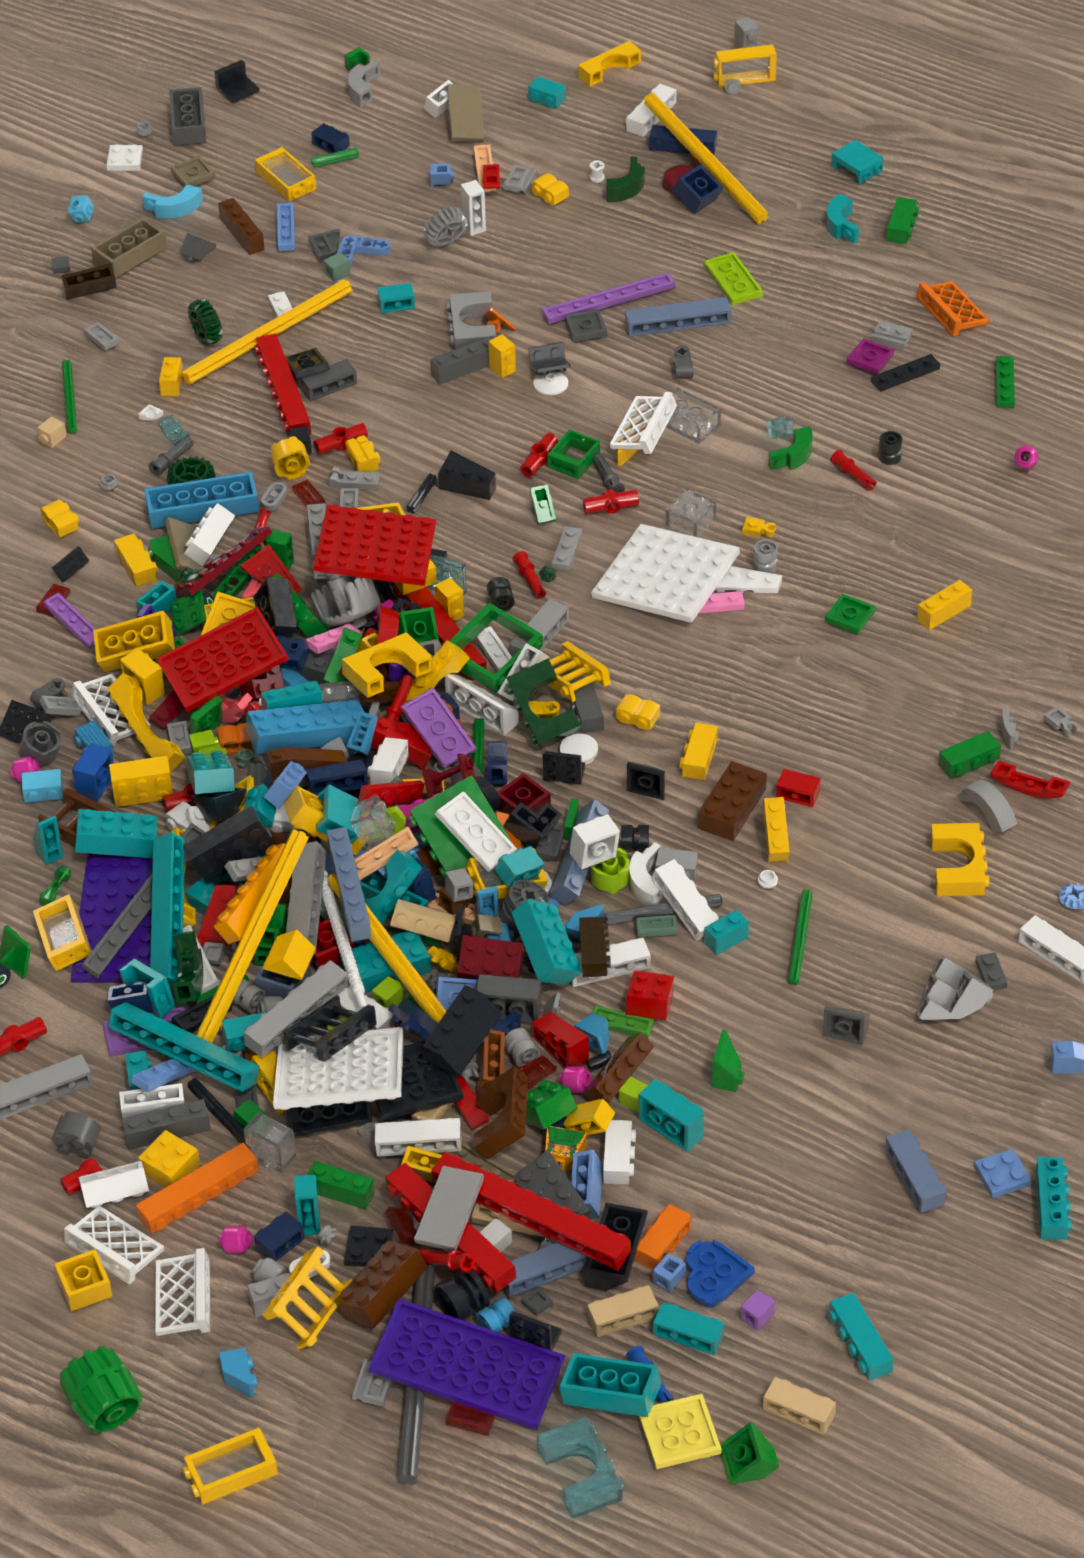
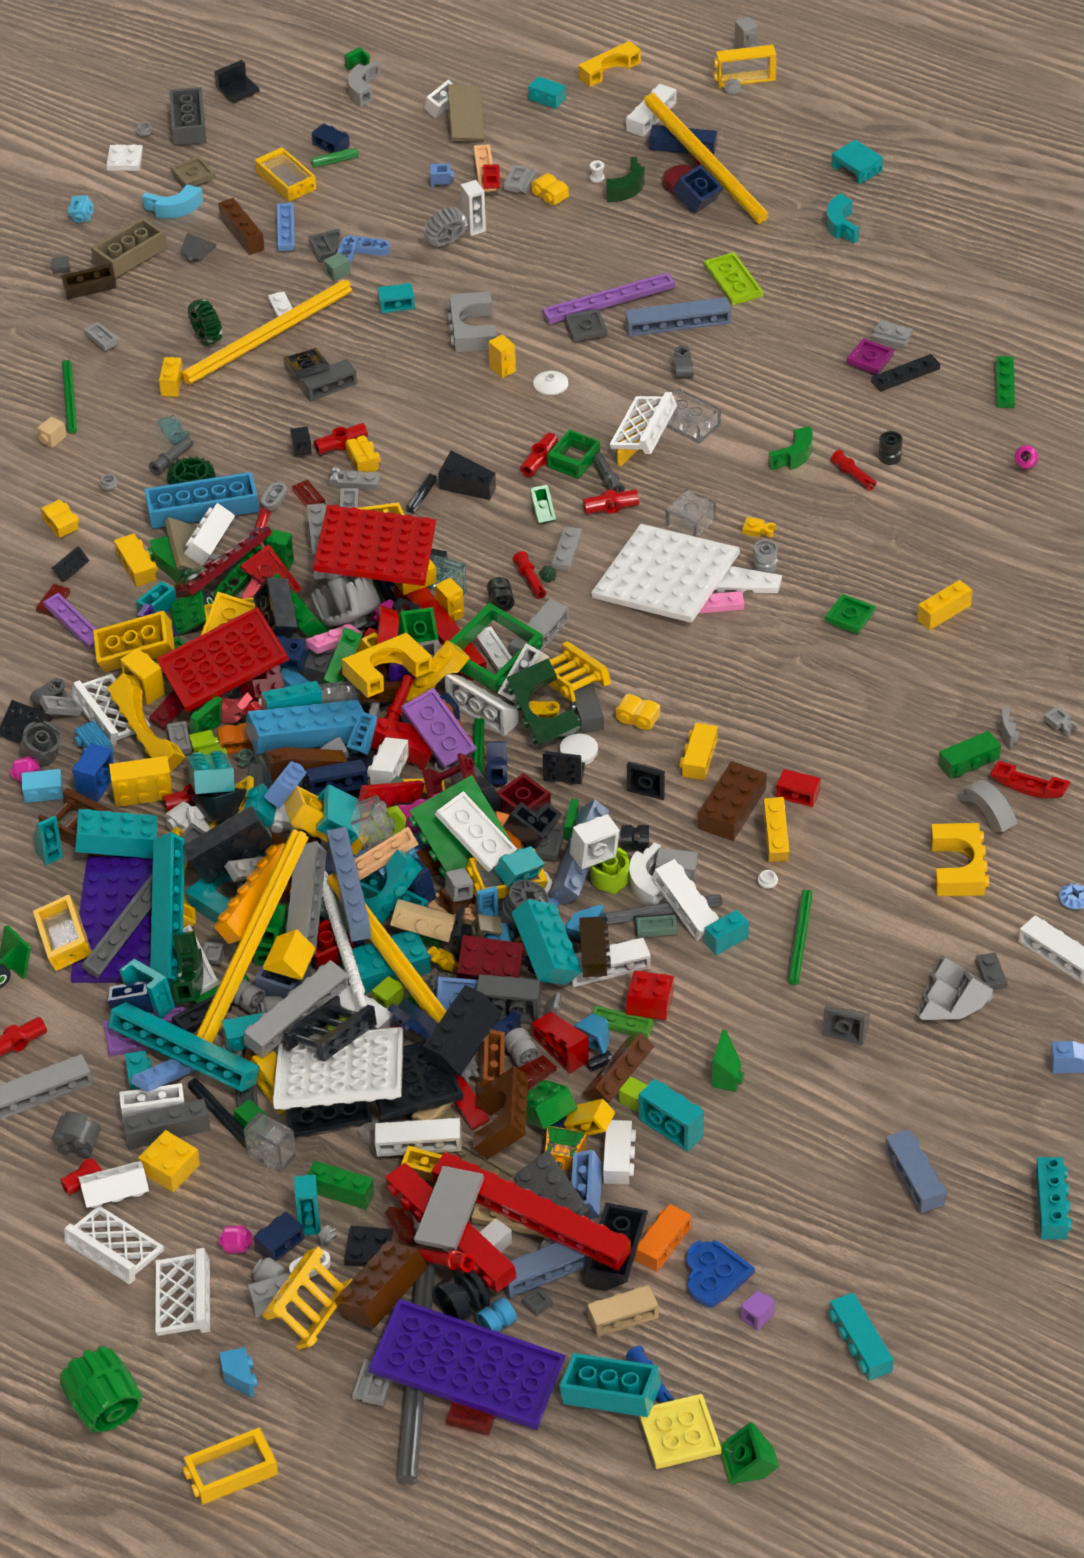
green piece [39,866,71,906] -> none
yellow brick [54,1249,113,1312] -> none
orange brick [136,1143,259,1234] -> none
white tile [138,404,163,420] -> none
red wing [197,885,236,946] -> none
red brick [254,333,311,437] -> none
yellow brick [271,437,310,480] -> none
dark grey brick [430,336,494,385] -> none
orange piece [483,308,516,333] -> none
black bracket [509,1311,561,1350] -> none
black bracket [528,342,570,375] -> none
clear light blue arch [537,1417,625,1519] -> none
dark pink head [559,1066,591,1094] -> none
medium blue brick [653,1253,686,1294] -> none
teal brick [653,1302,725,1356] -> none
tan brick [763,1377,836,1435] -> none
clear light blue panel [766,416,795,439] -> none
green brick [886,197,920,244] -> none
orange fence [916,281,989,336] -> none
medium blue plate [974,1149,1032,1198] -> none

